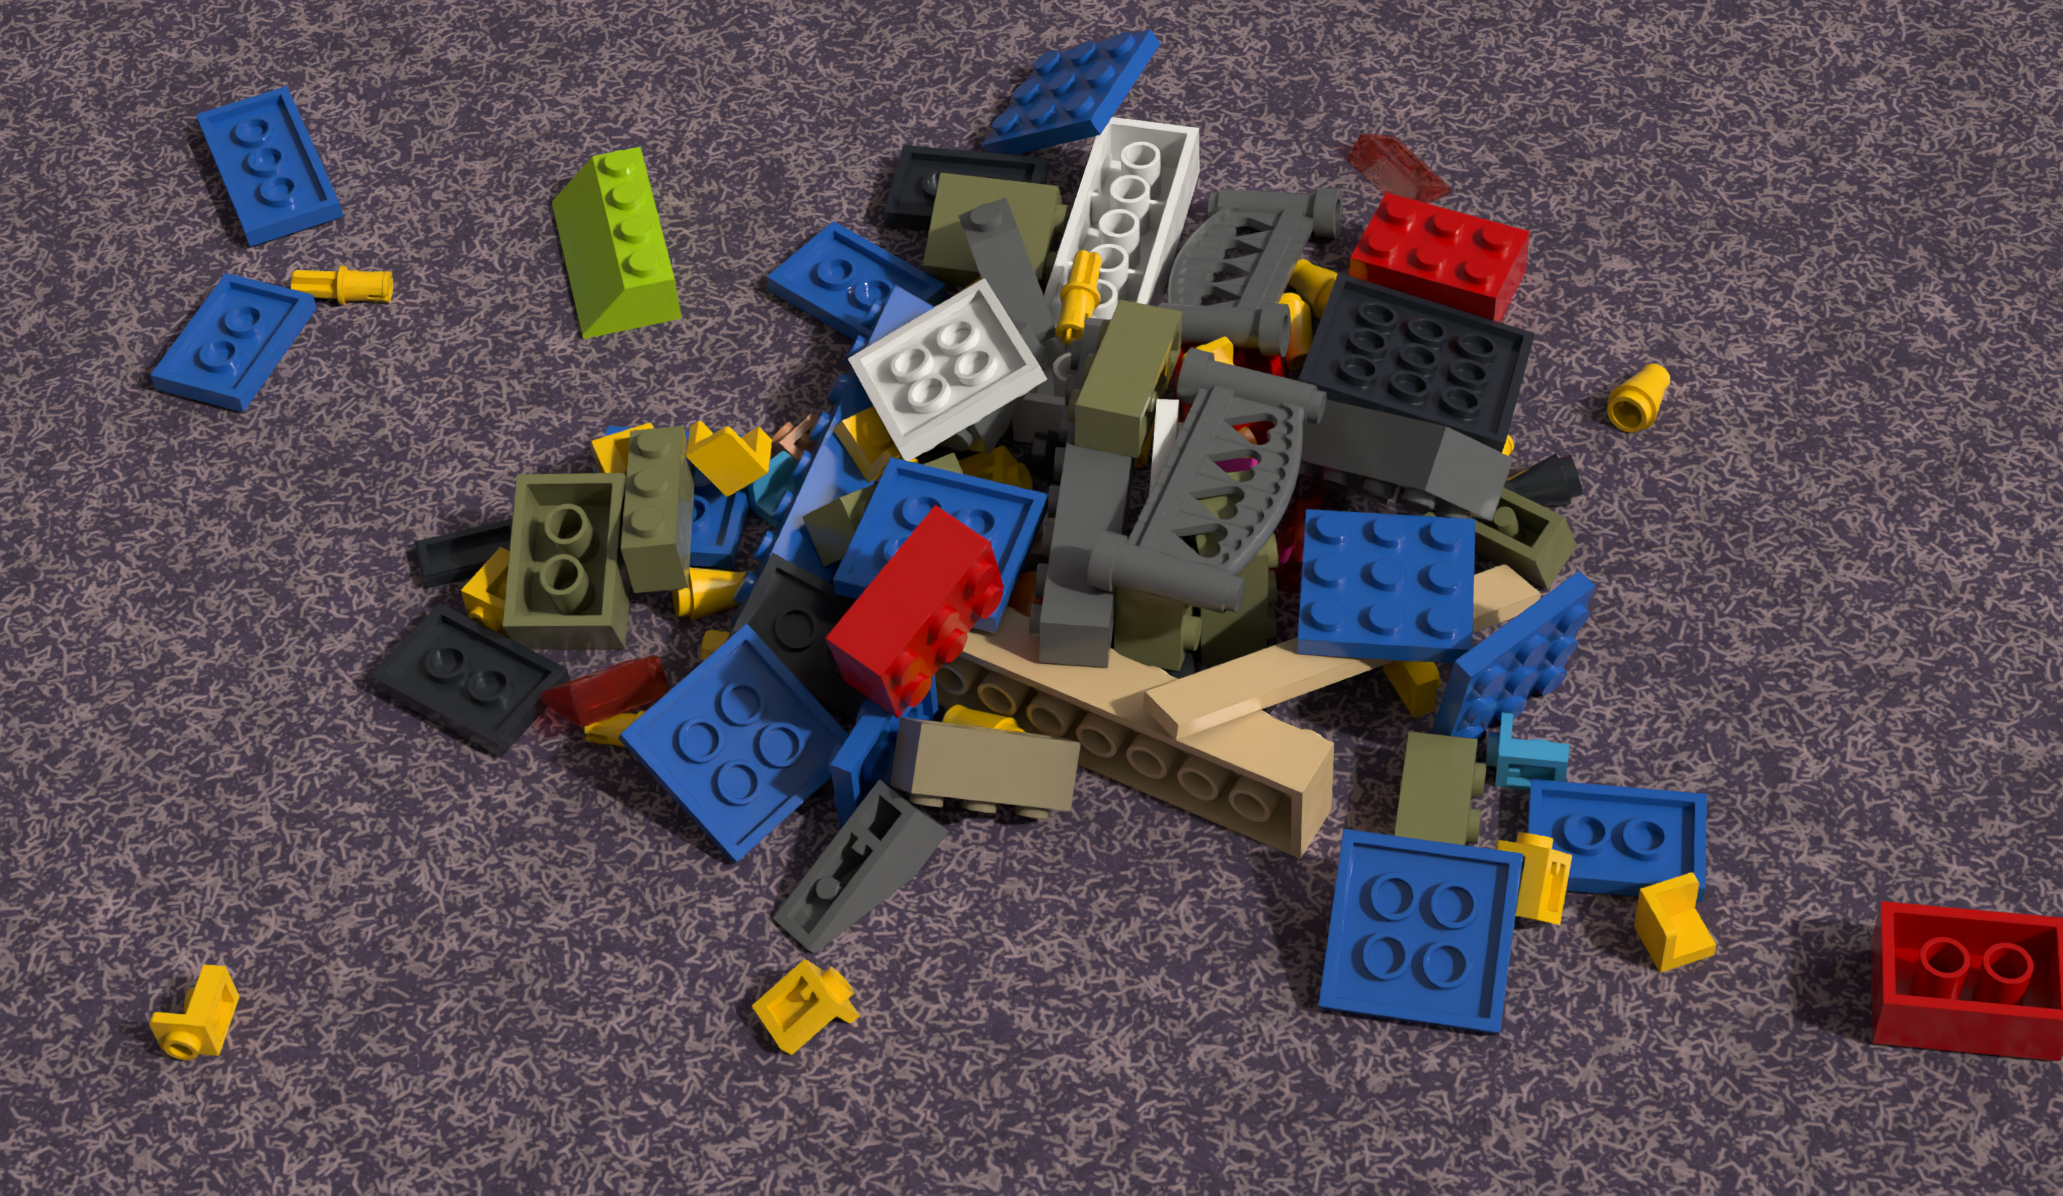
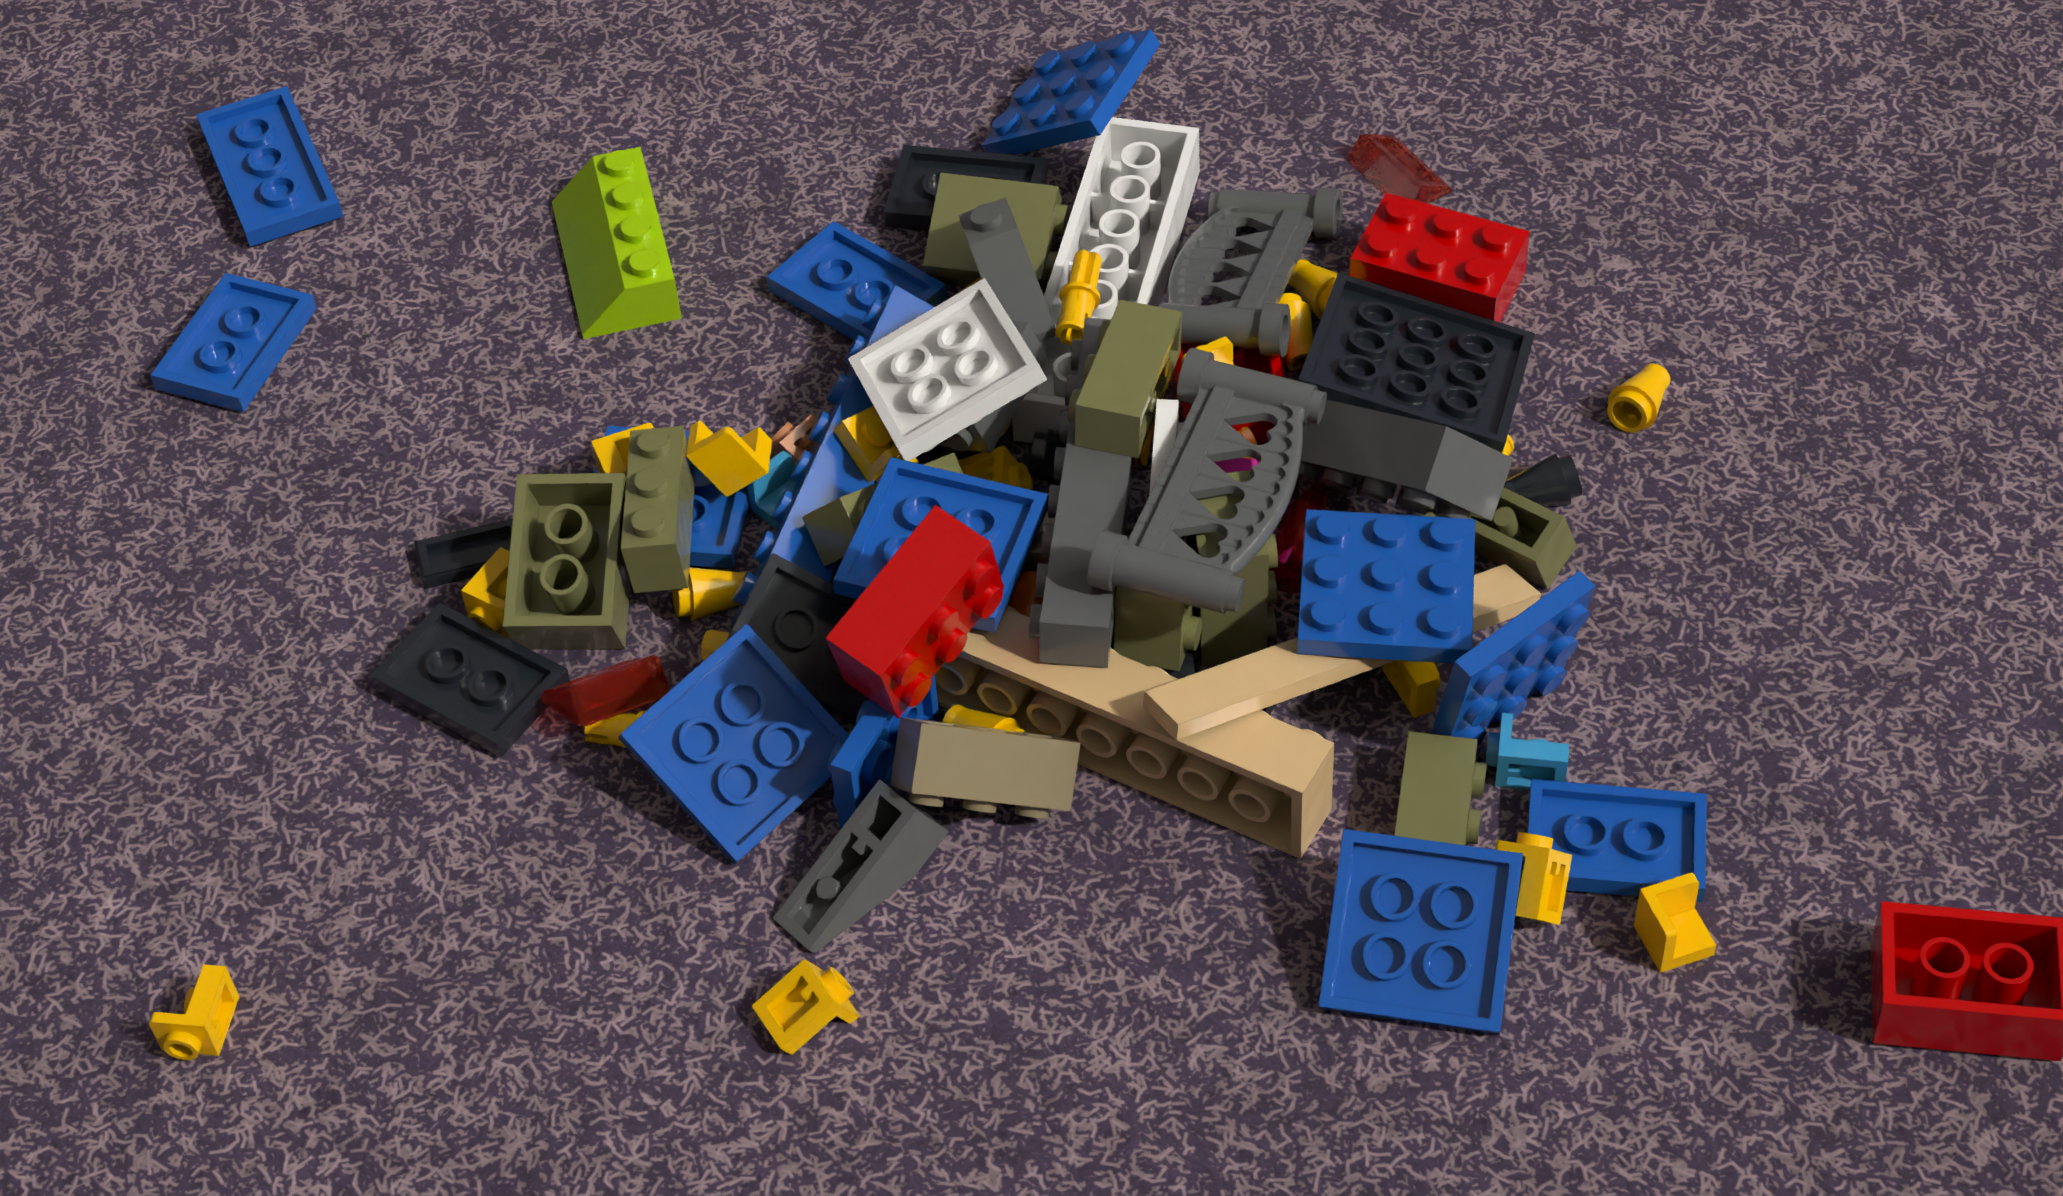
yellow axle [291,265,393,305] -> none

